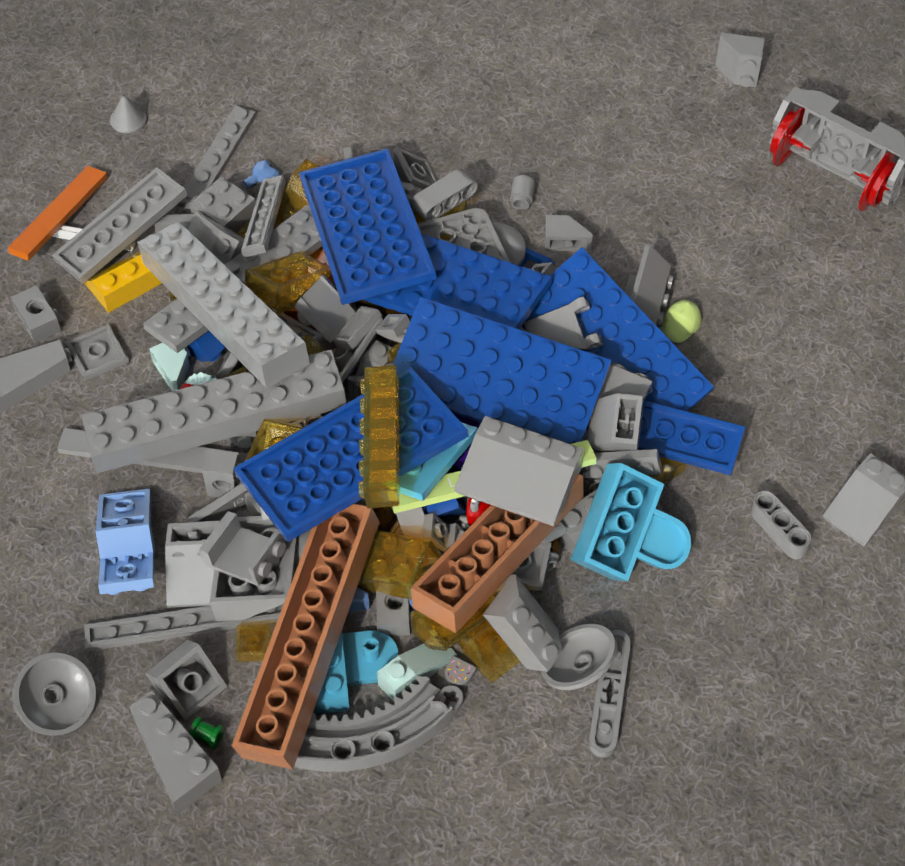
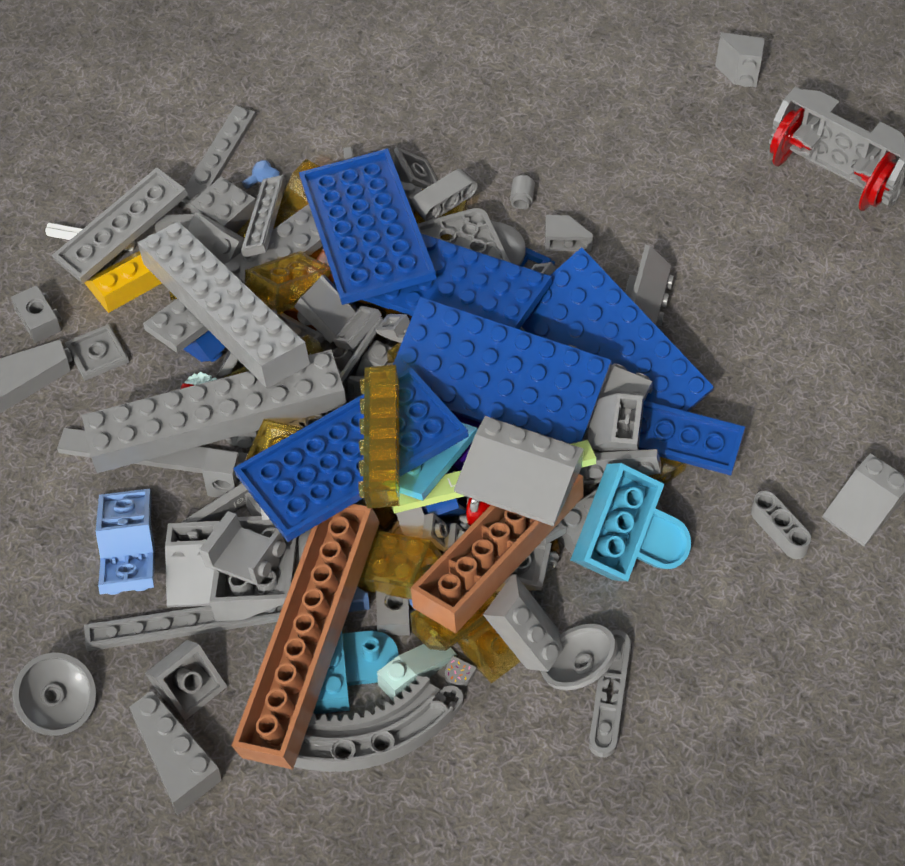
orange tile [8,166,108,261] -> none
light grey hat [110,96,147,133] -> none
light aqua slope [150,343,191,391] -> none
green bush [189,716,225,749] -> none
clear yellow piece [236,624,271,662] -> none
light grey flag [524,297,603,350] -> none
yellowish green piece [659,300,702,343] -> none

